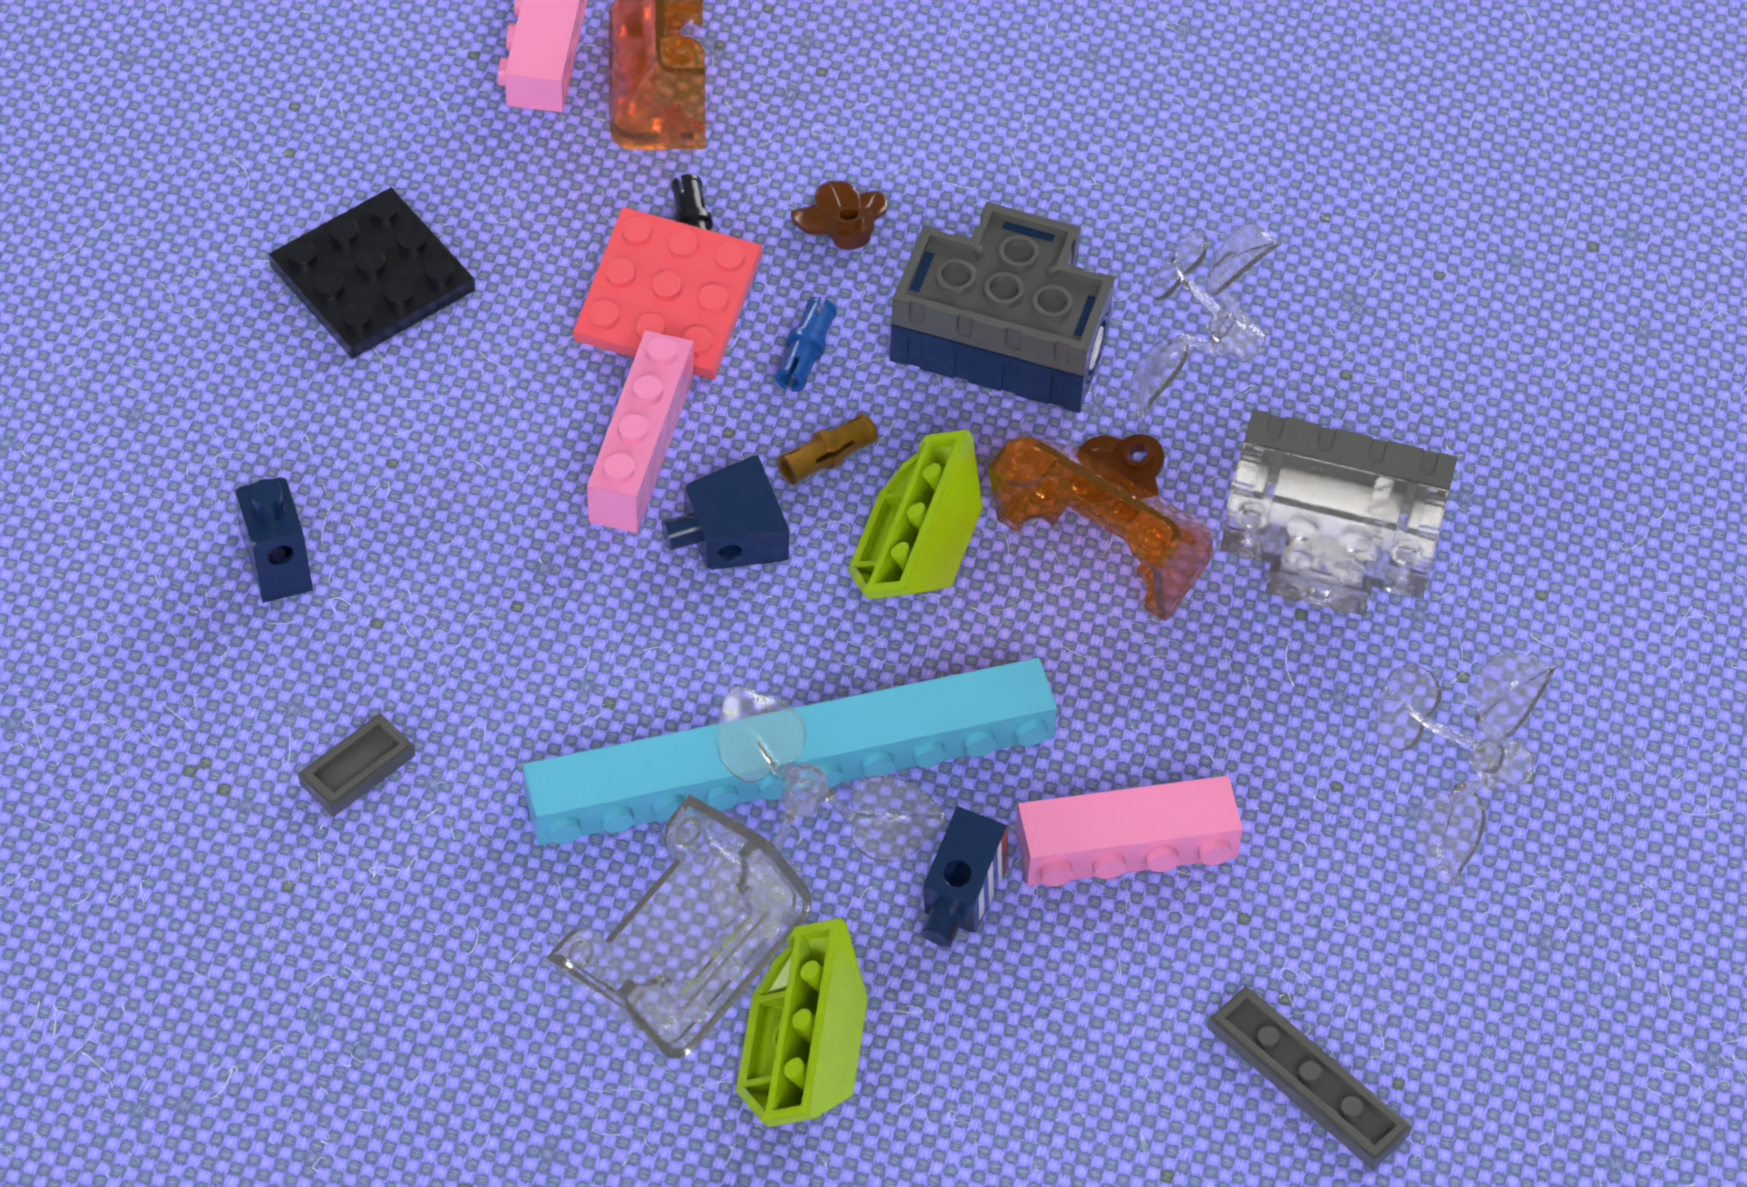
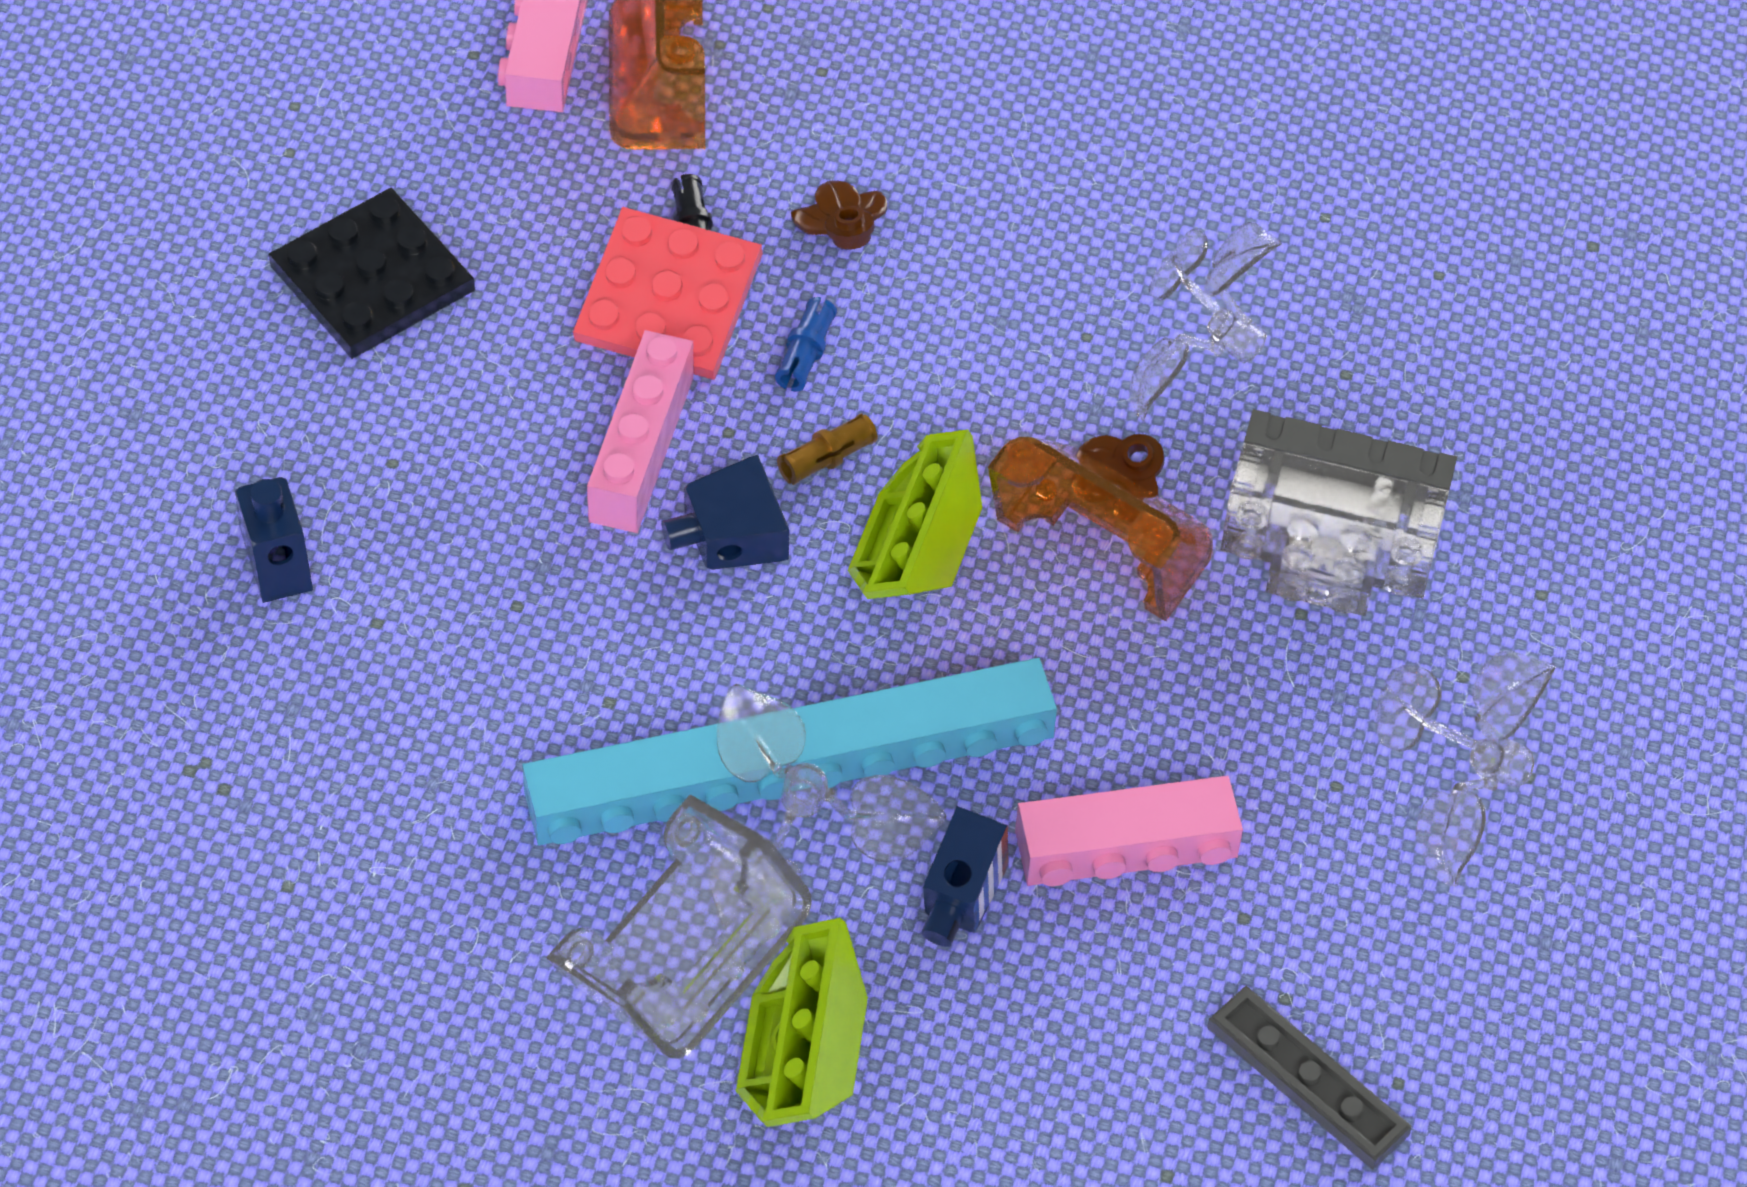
dark grey tile [298,713,416,817] -> none
dark grey piece [889,202,1115,413] -> none

